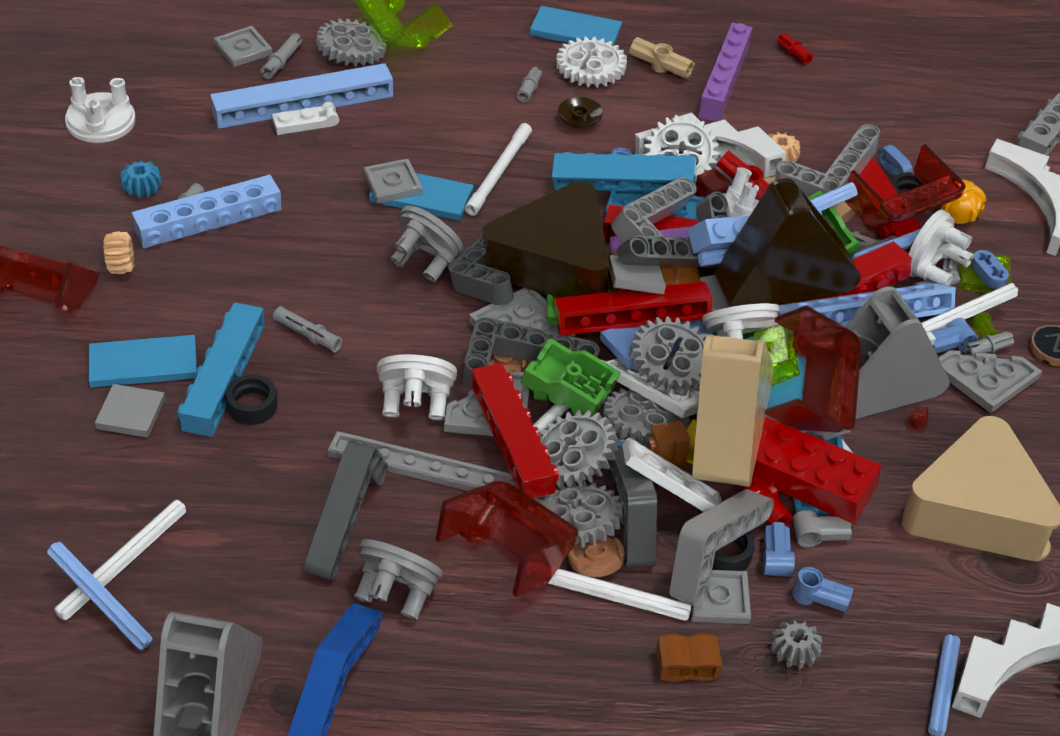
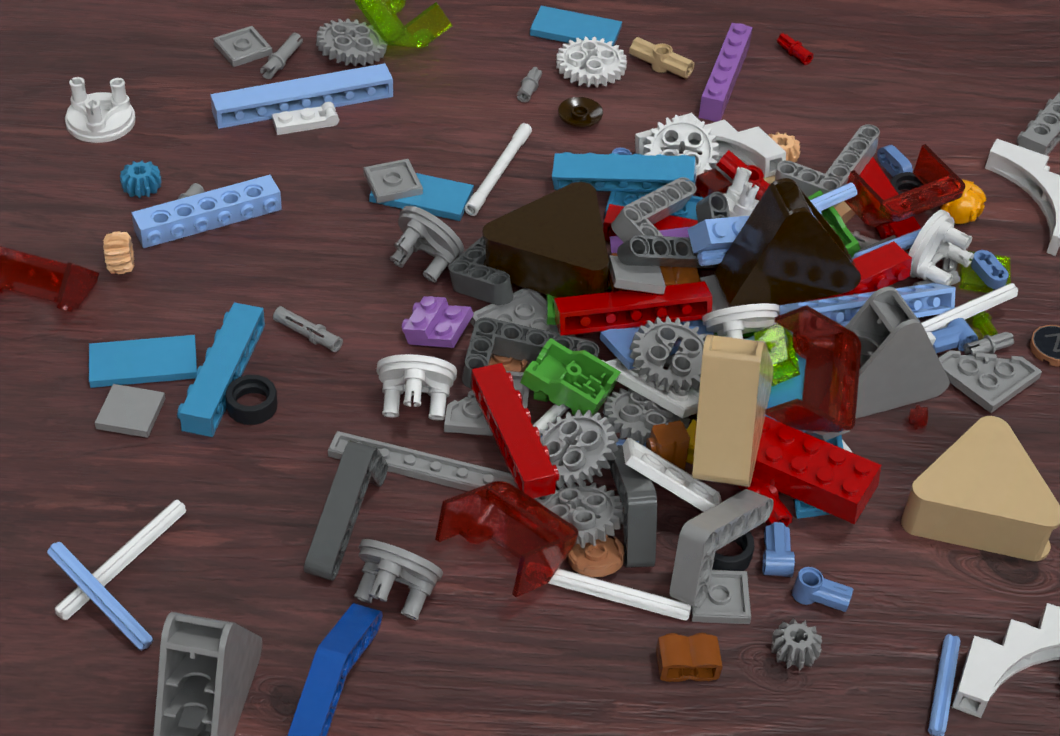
light grey piece [792,510,852,548] -> none
none -> medium lavender plate [402,296,474,348]

